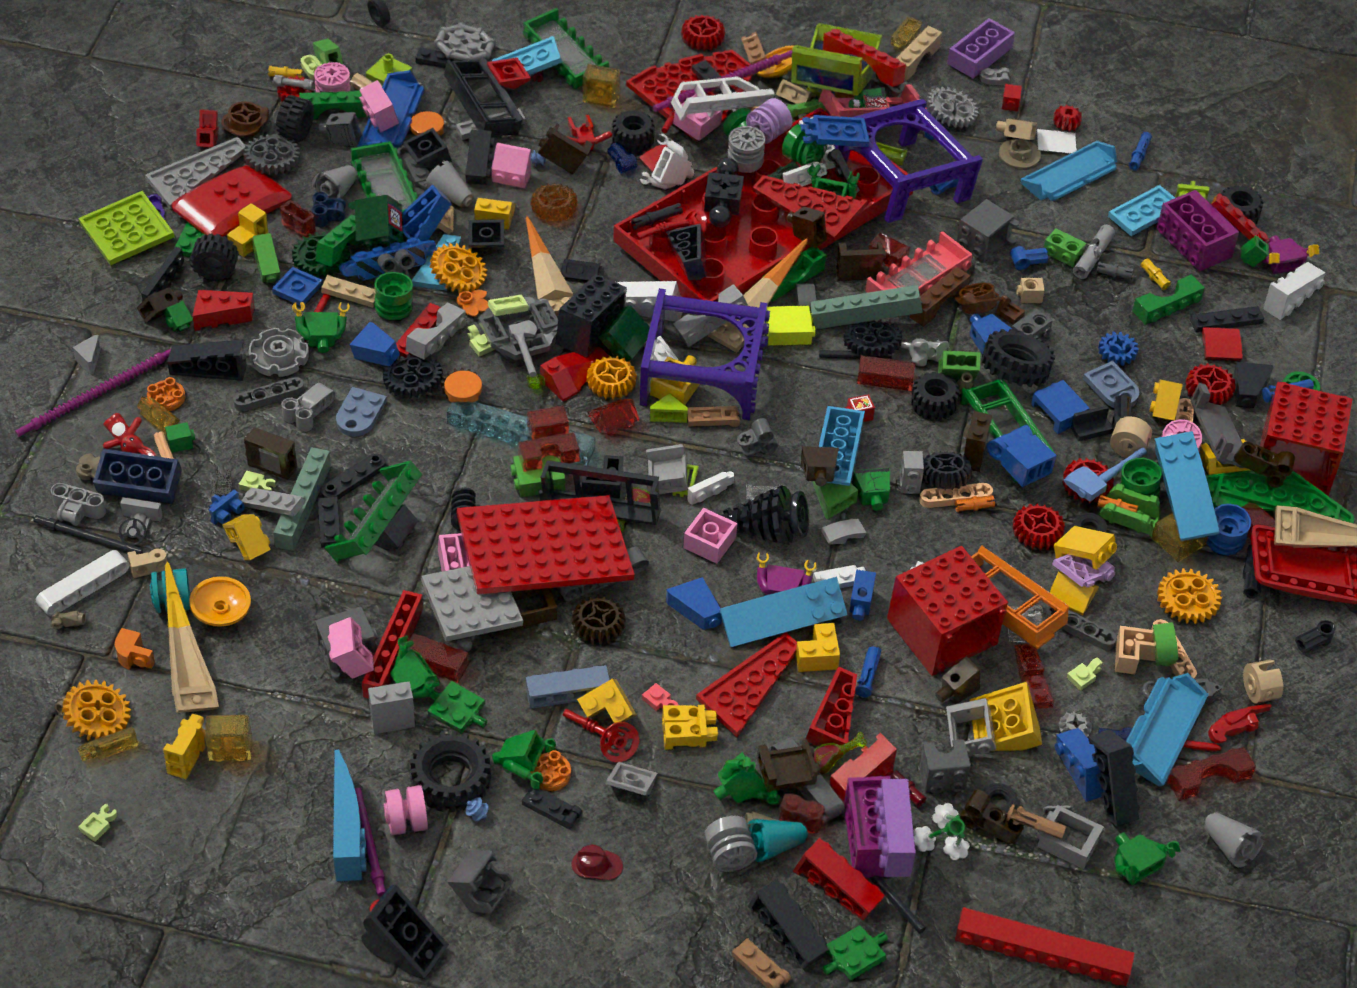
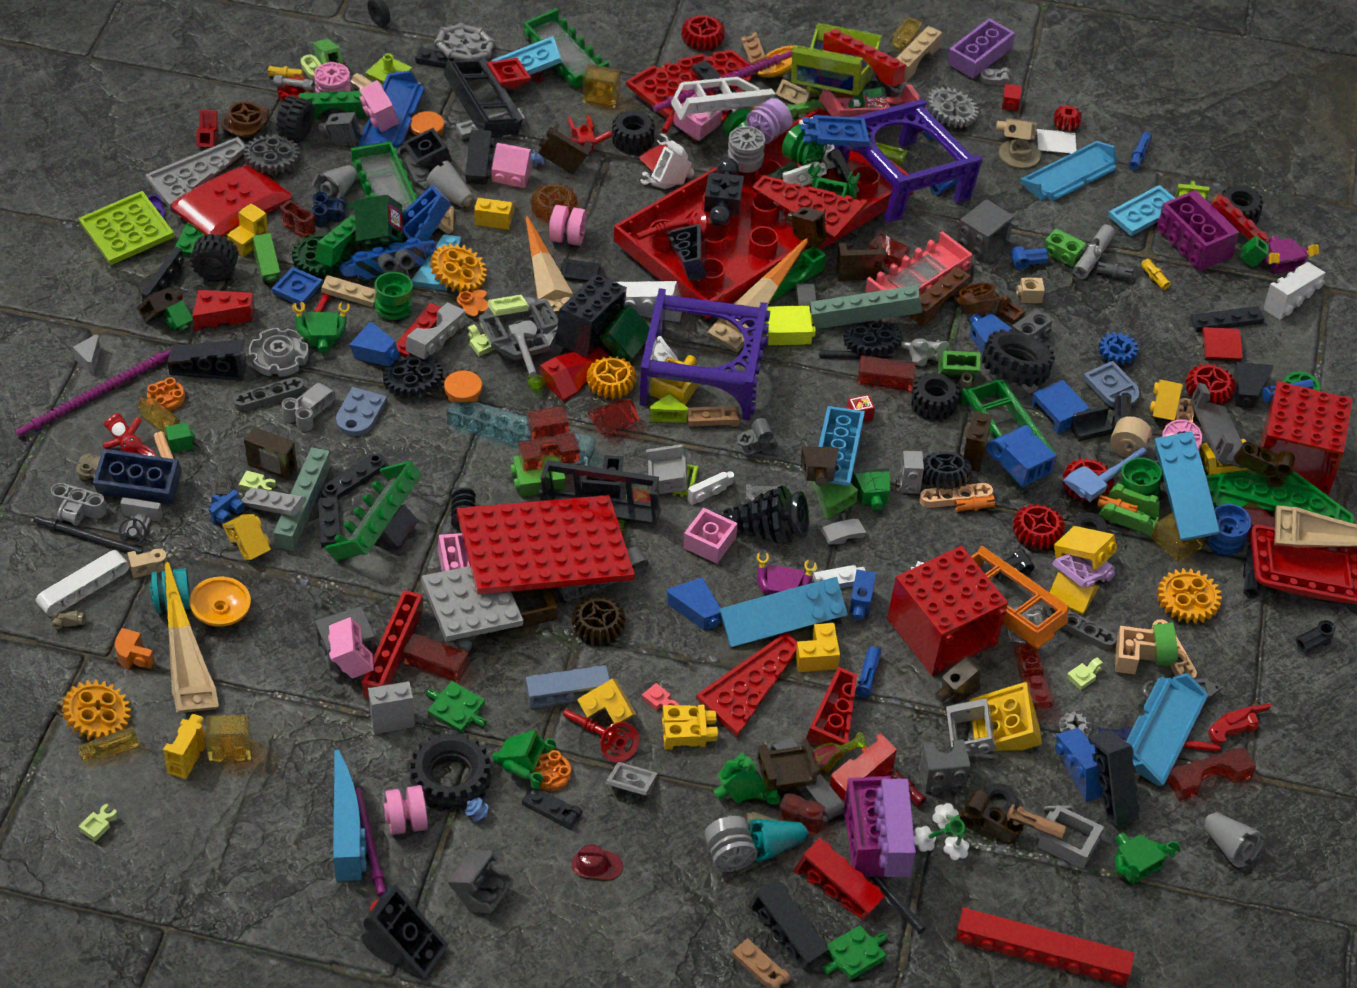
green torso [390,636,440,699] -> none
black slope [469,220,505,248] -> none
clear blue piece [607,142,638,174] -> none
black pin [631,203,683,230] -> none
light grey arch [673,284,748,347] -> none
green arch [1132,274,1205,325] -> none
tan piece [1243,659,1283,704] -> none
none -> bright pink wheel [549,205,587,246]
none -> black piece [992,550,1035,580]

